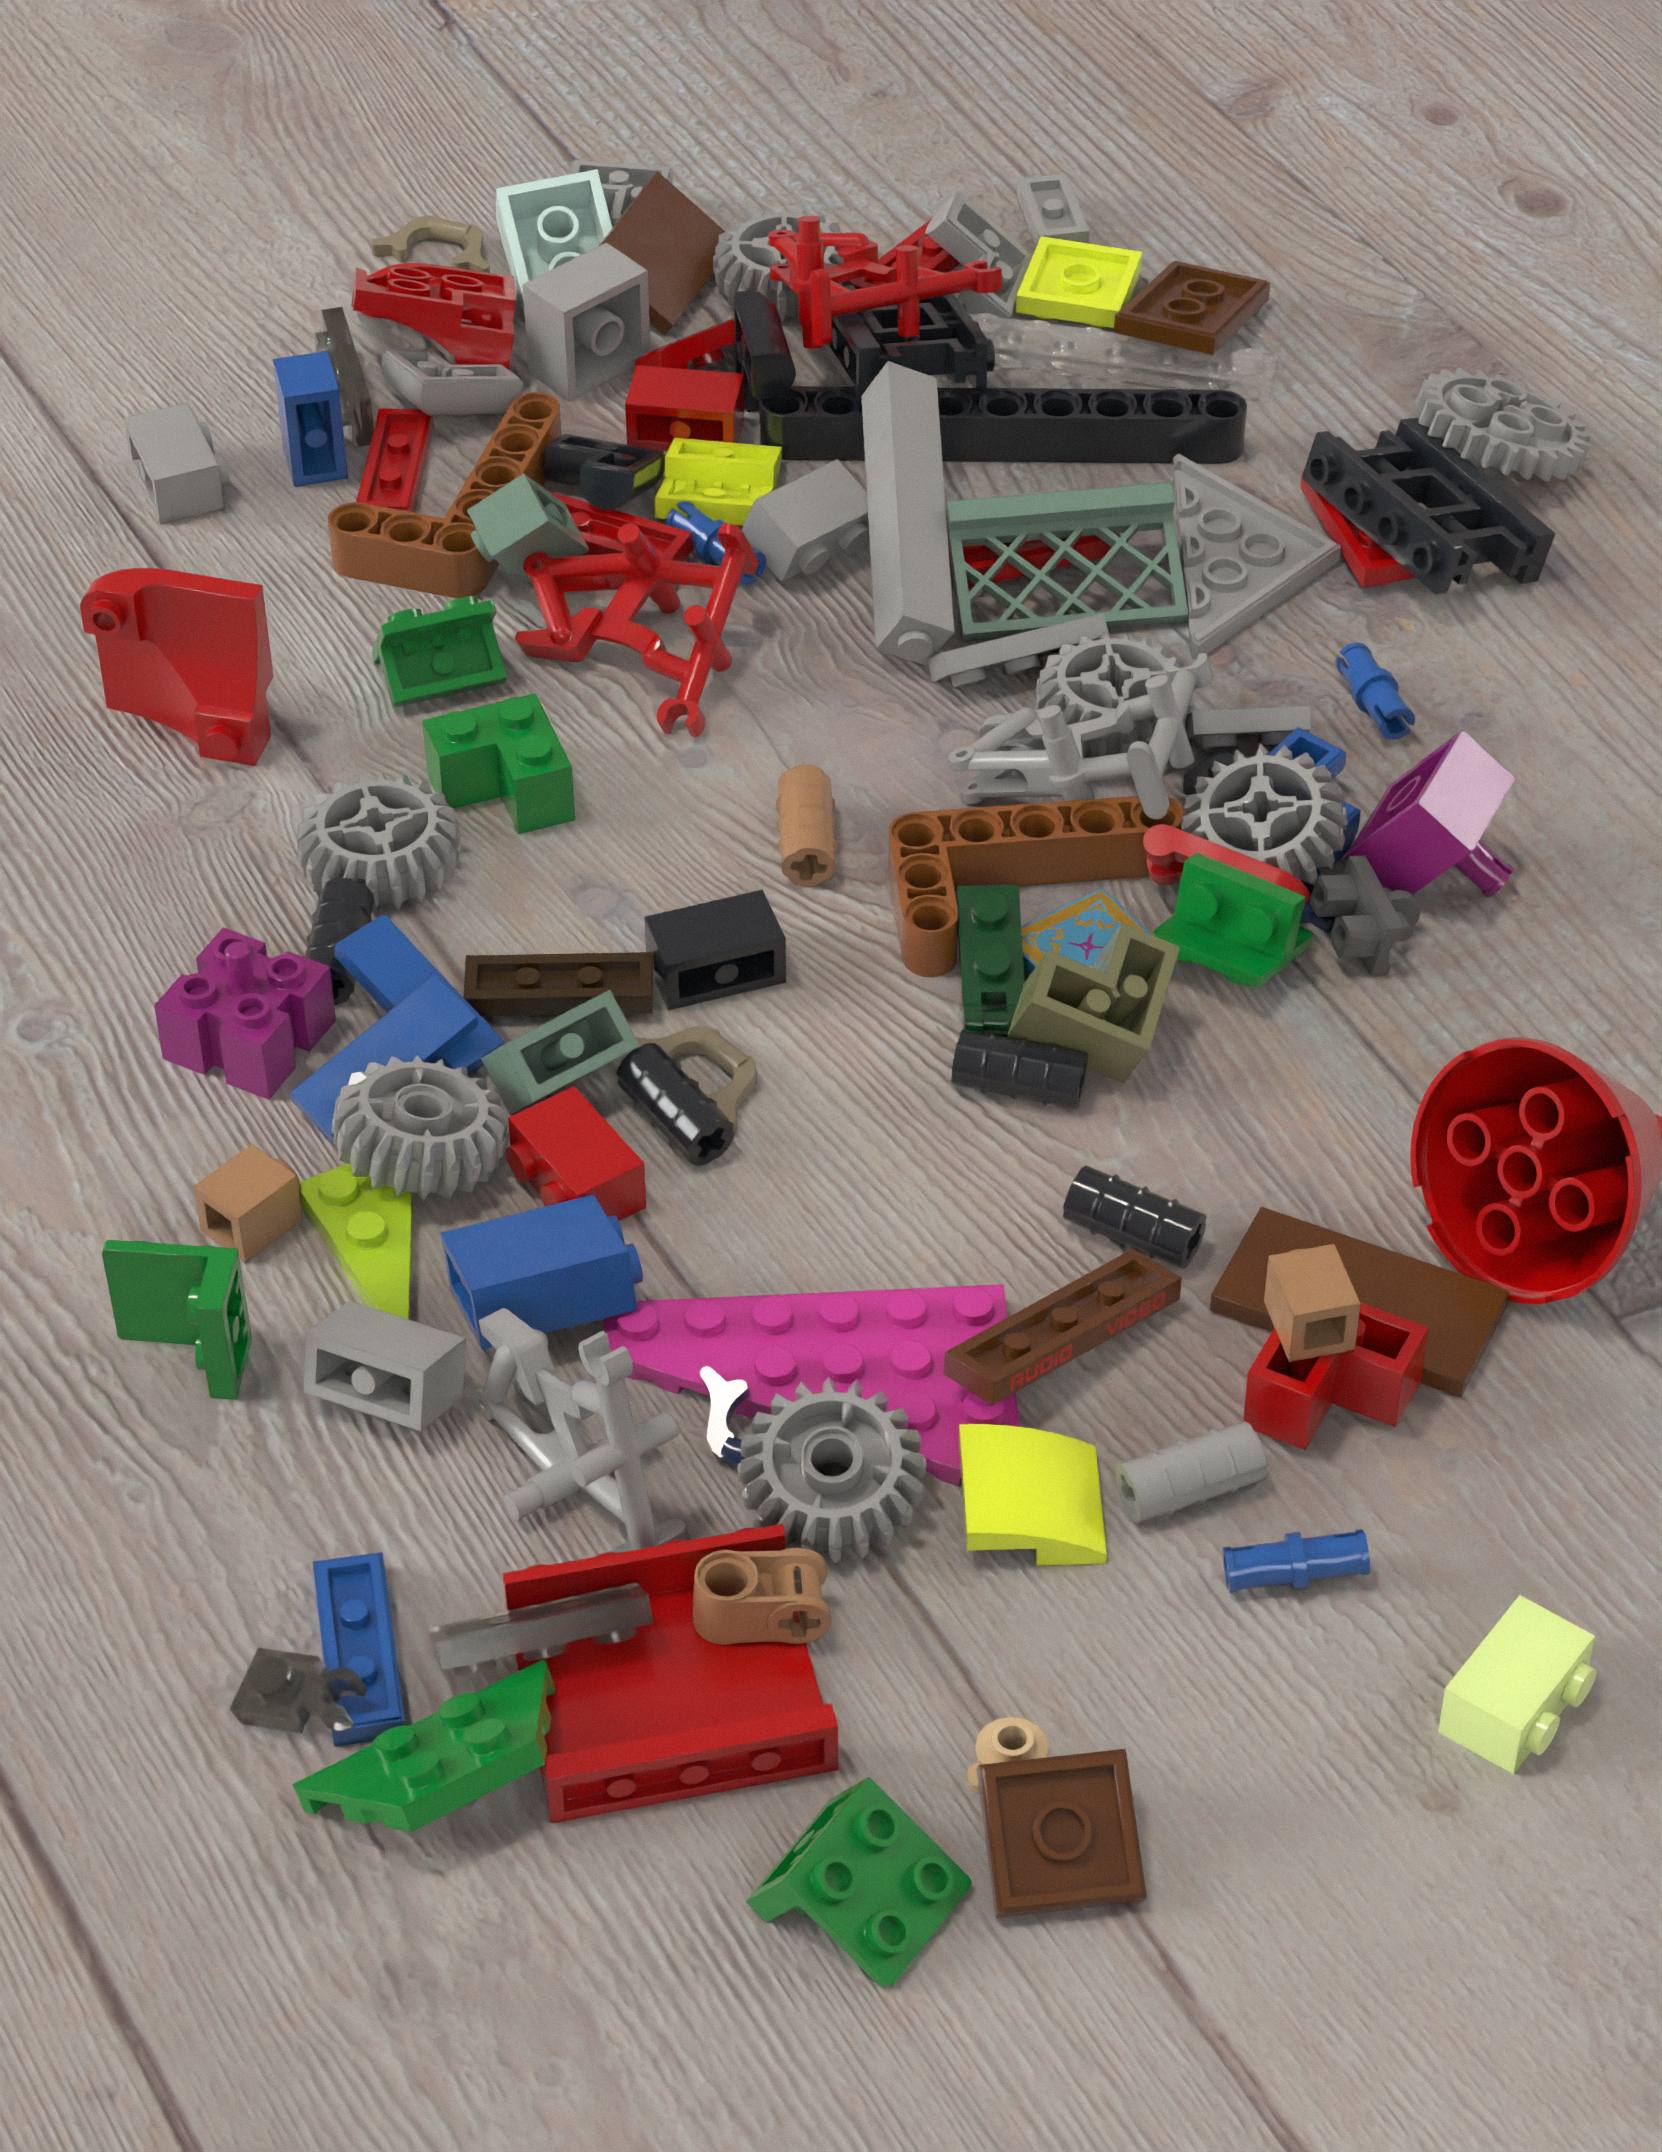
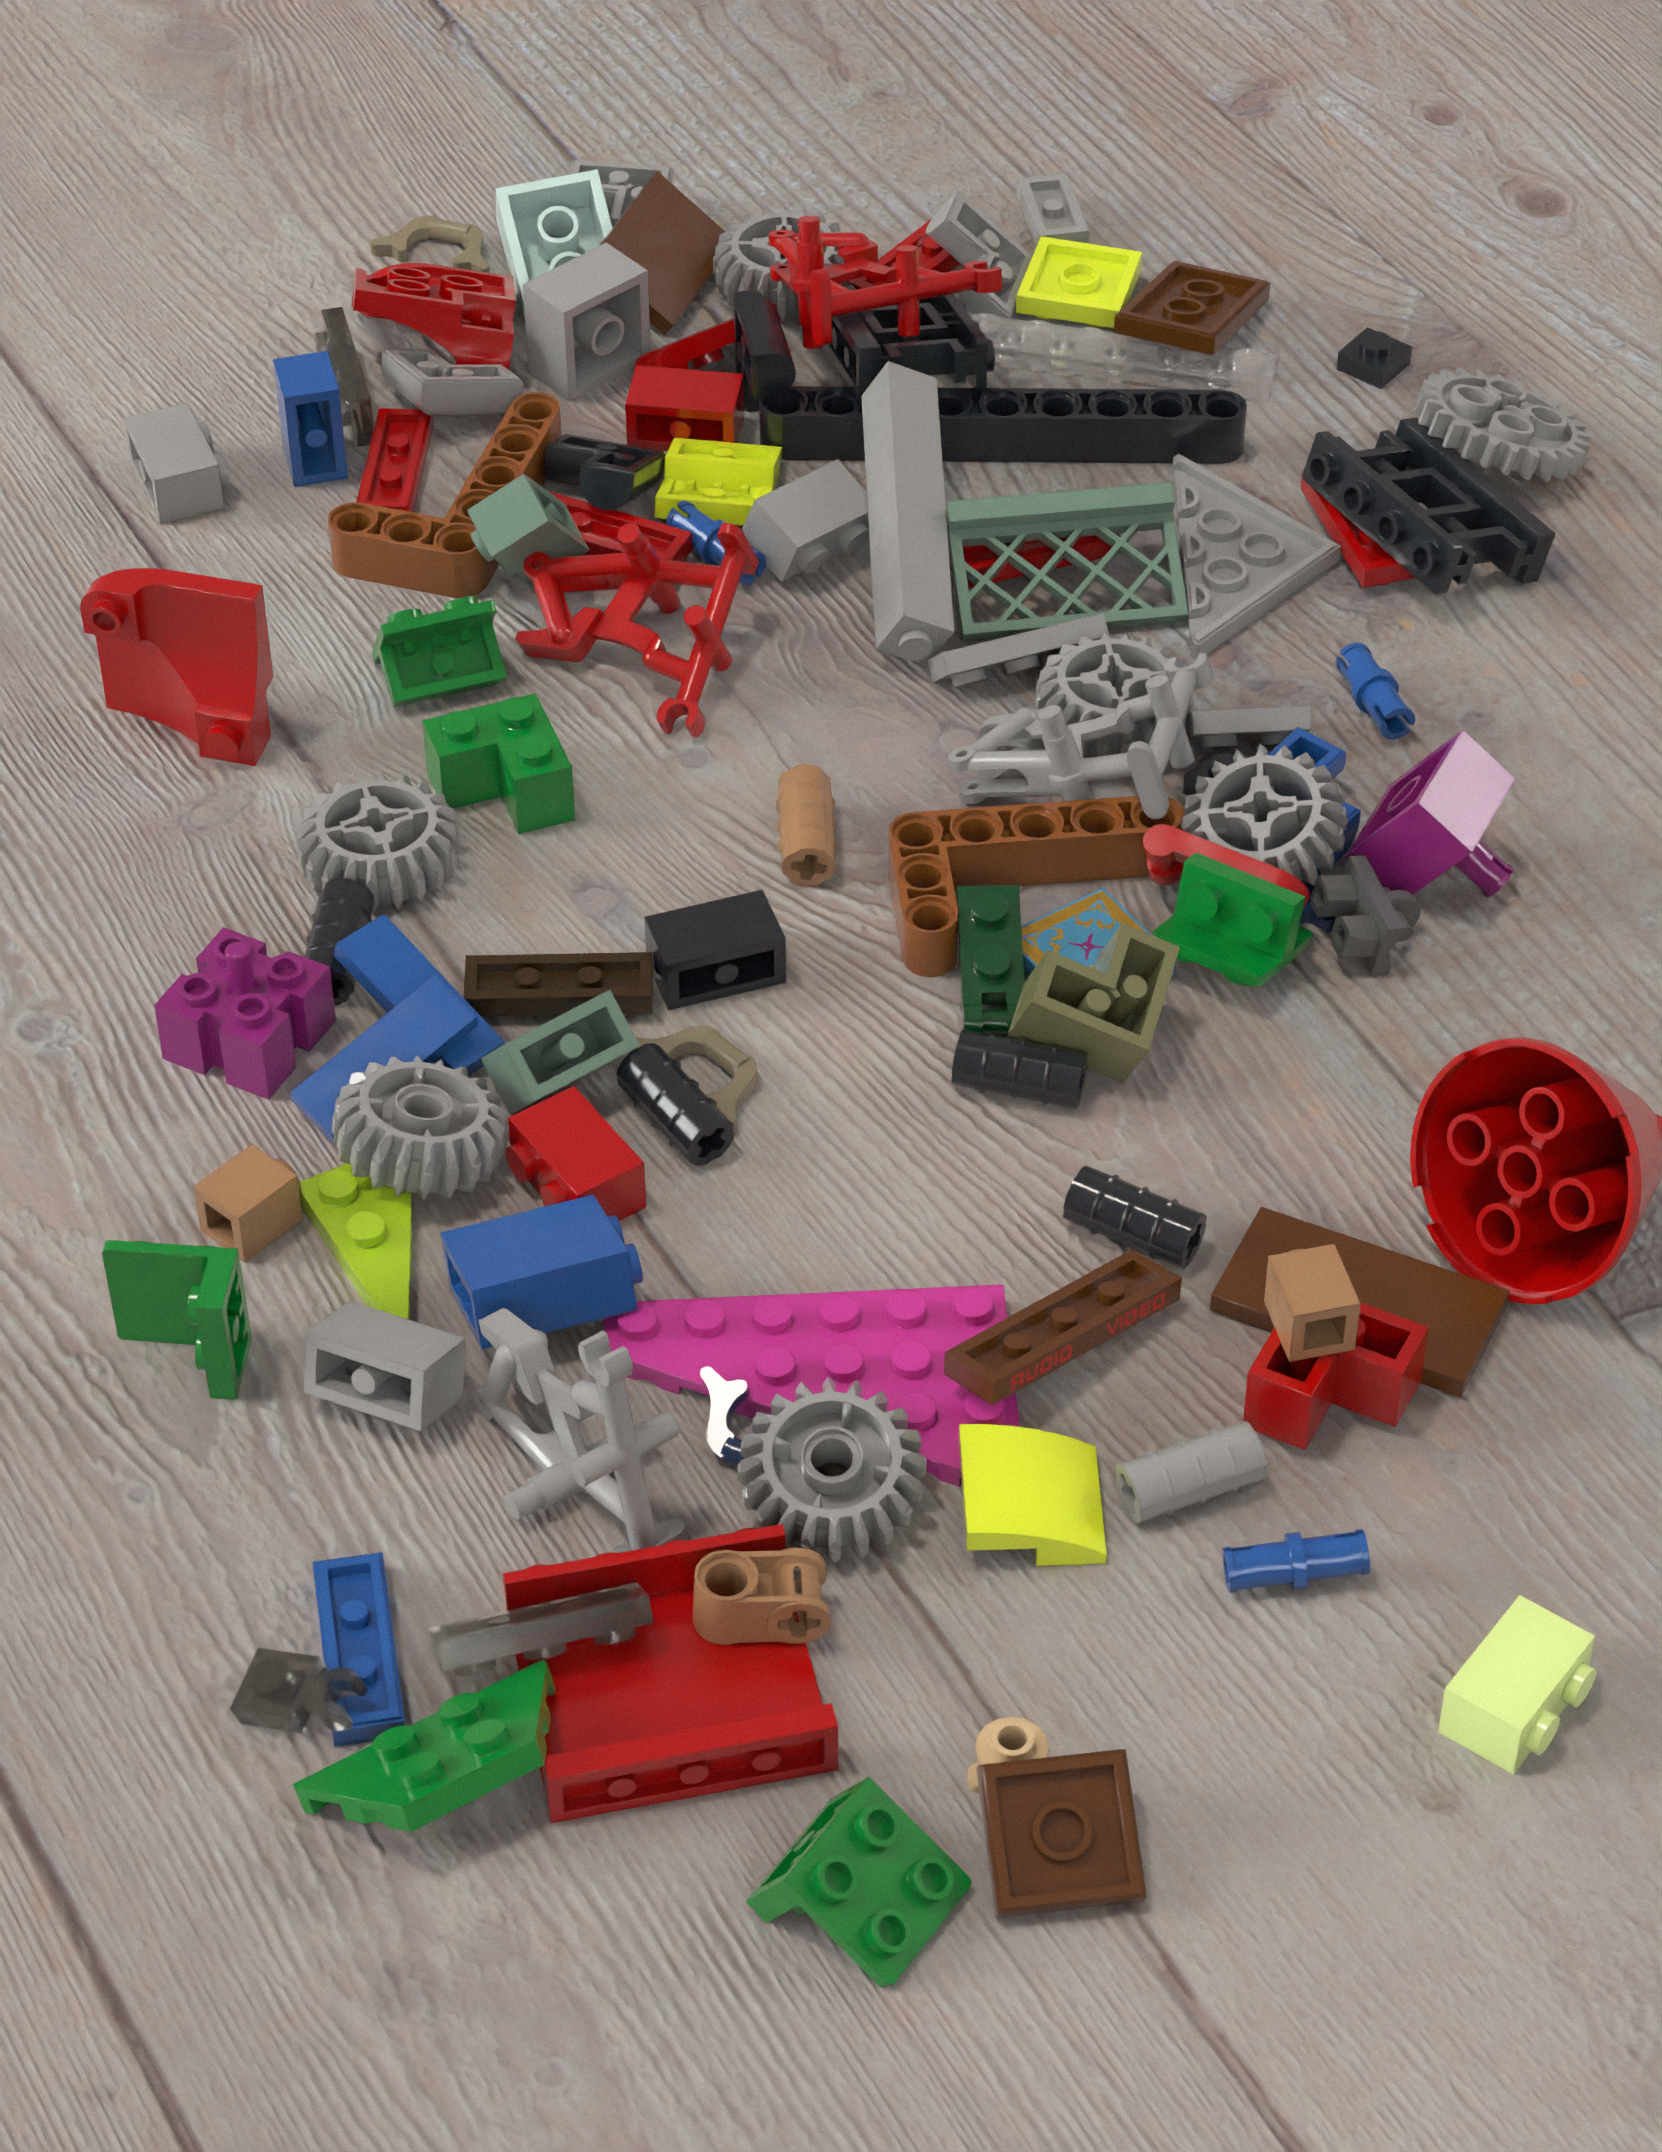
none -> black plate [1336,327,1412,389]

